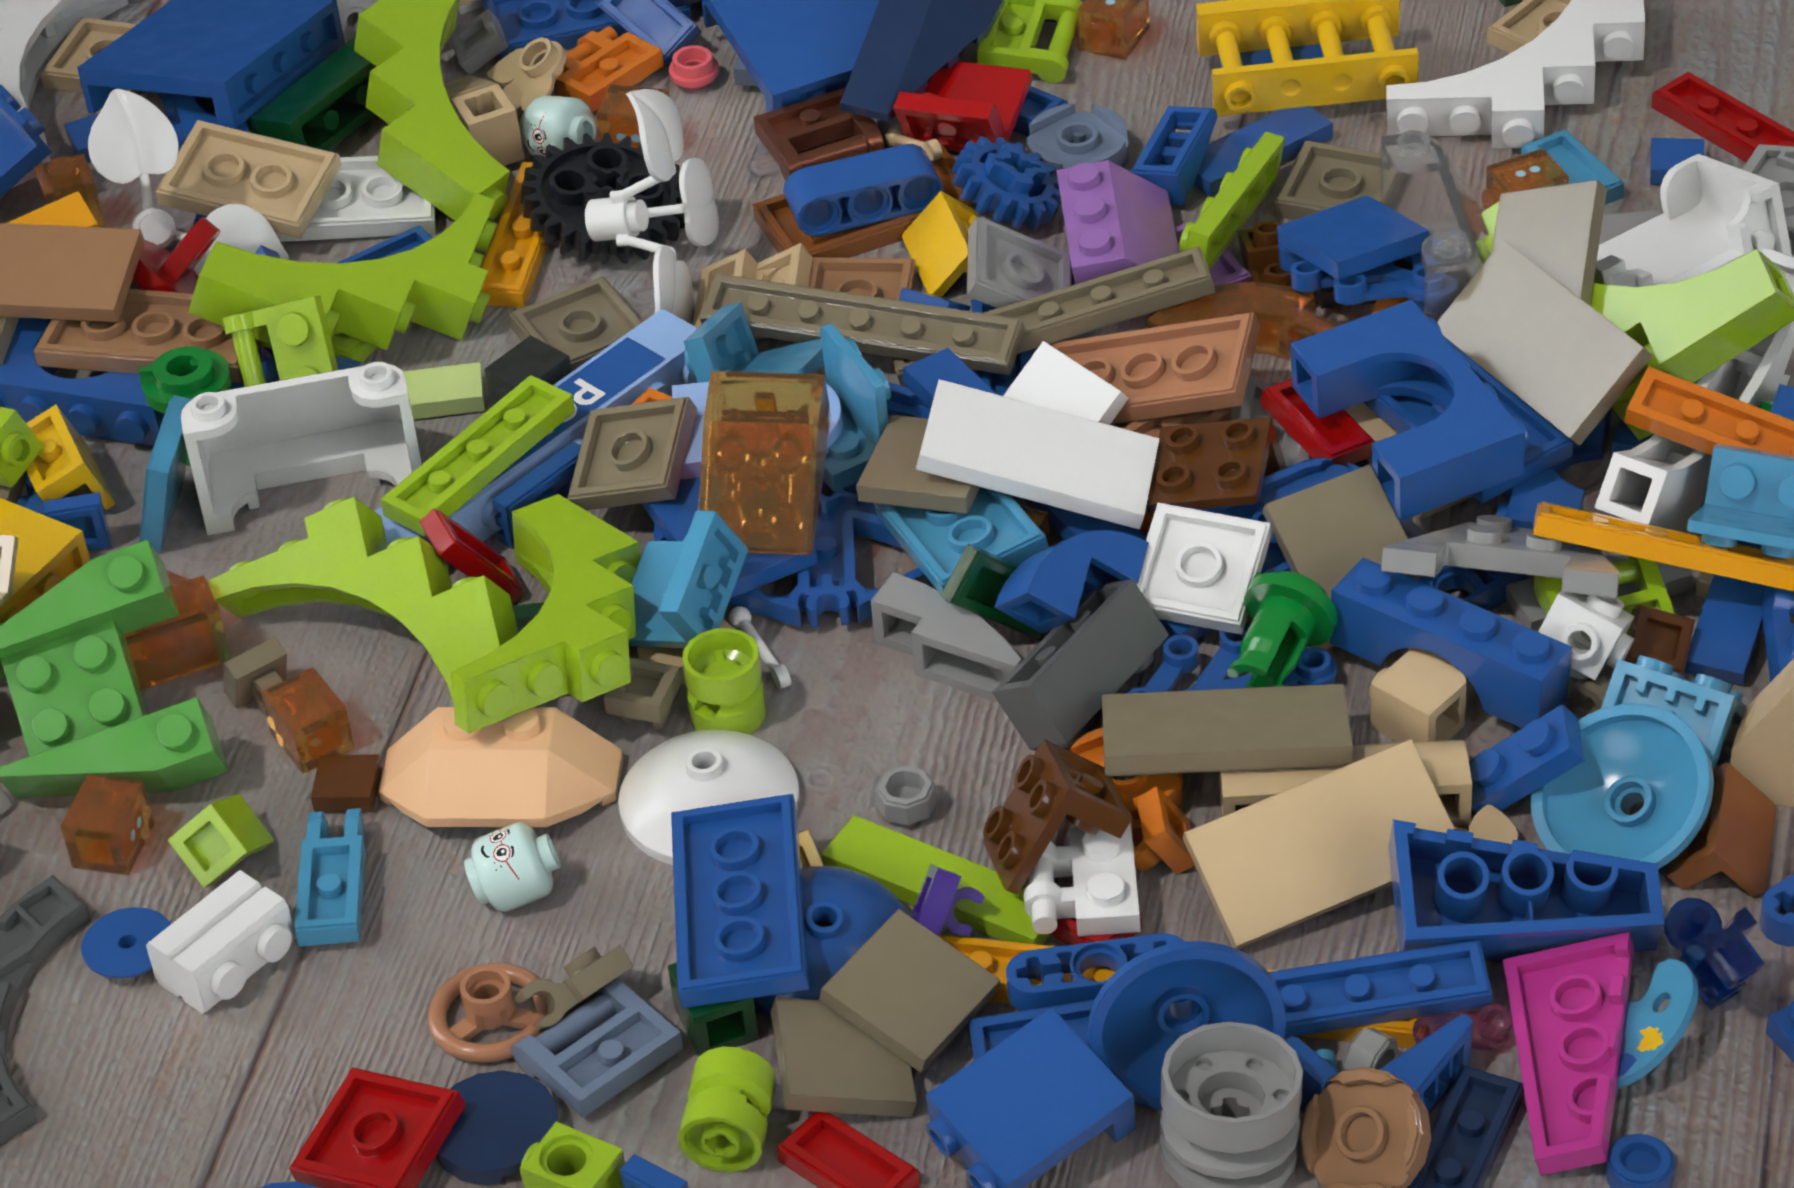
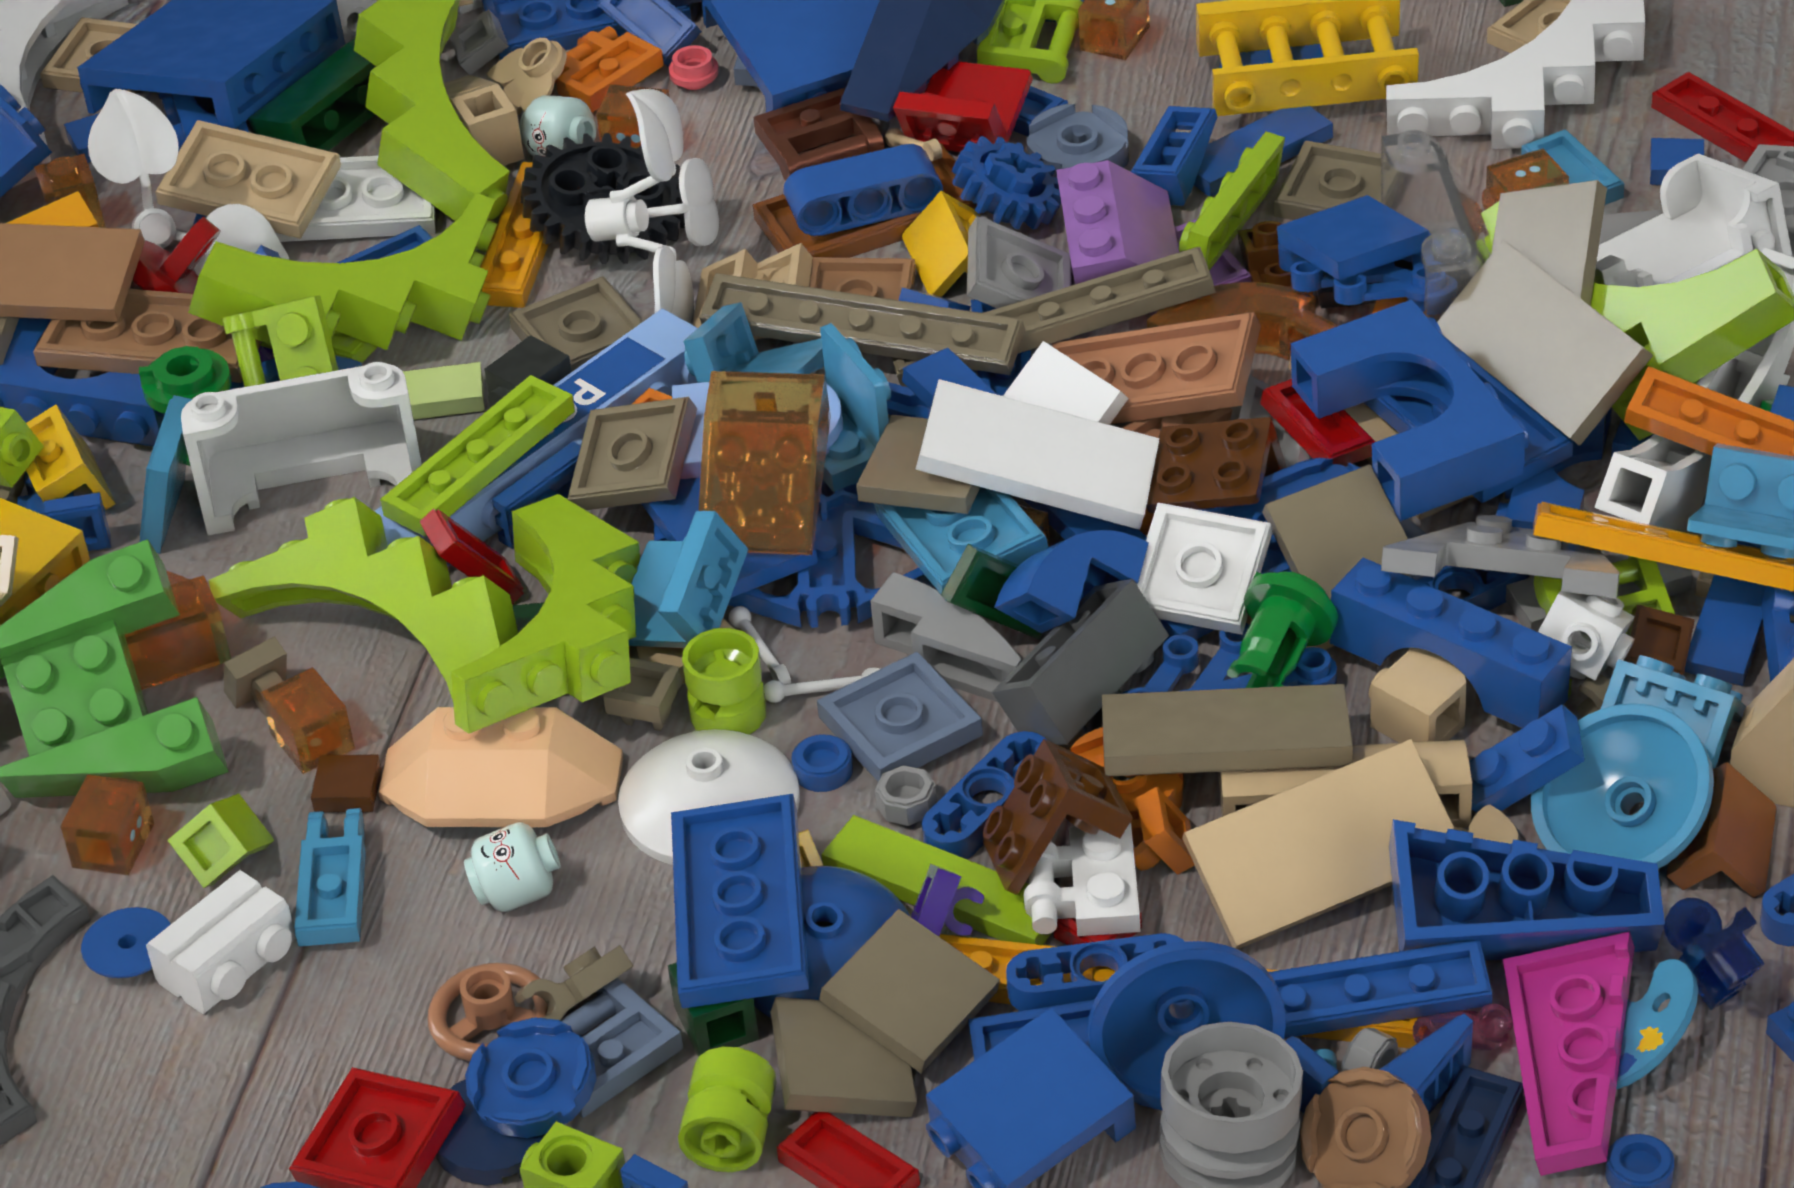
none -> blue tile [465,1017,597,1138]
none -> white hinge [764,668,880,703]
none -> blue tile [791,734,853,792]
none -> sand blue plate [817,652,983,782]
none -> blue beam [922,731,1047,859]

